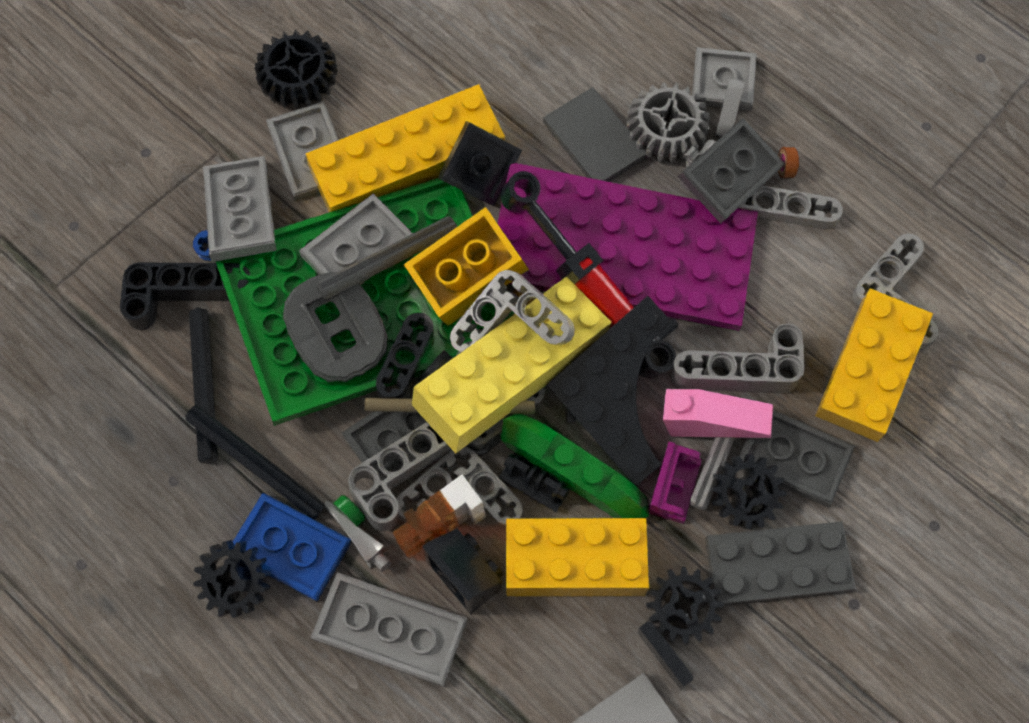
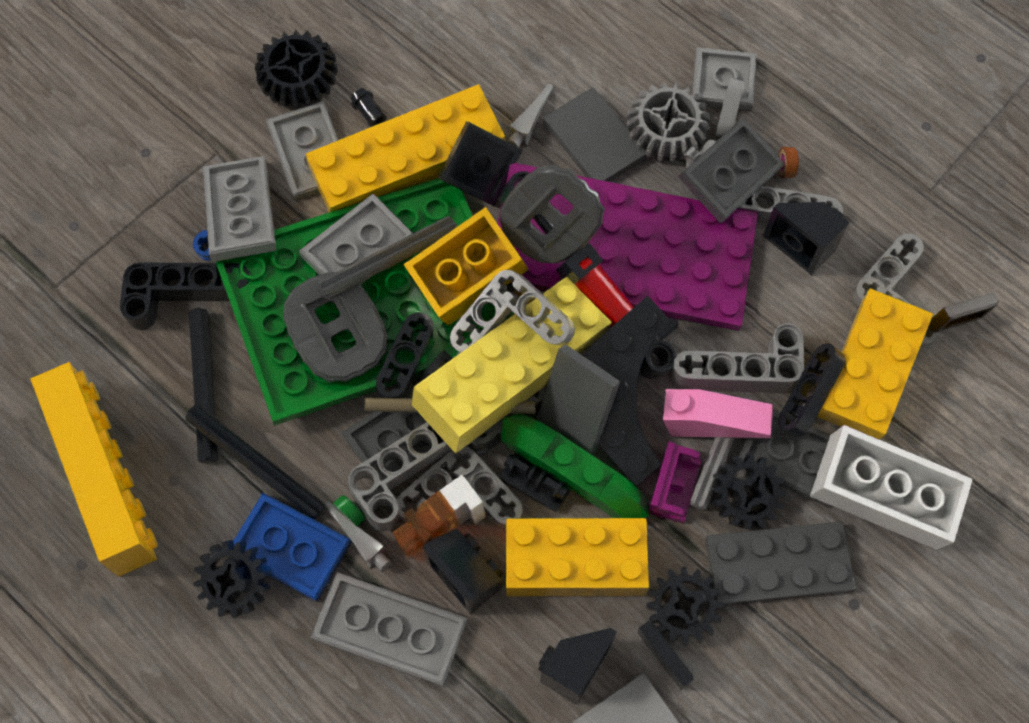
none -> yellow brick [30,362,158,577]
none -> black pin [350,88,387,127]
none -> dark grey piece [500,164,605,264]
none -> light grey piece [507,84,553,147]
none -> dark grey tile [537,344,620,455]
none -> black slope [538,628,617,705]
none -> black slope [763,202,849,276]
none -> black beam [779,343,846,437]
none -> white brick [810,425,973,550]
none -> dark brown tile [928,292,999,333]

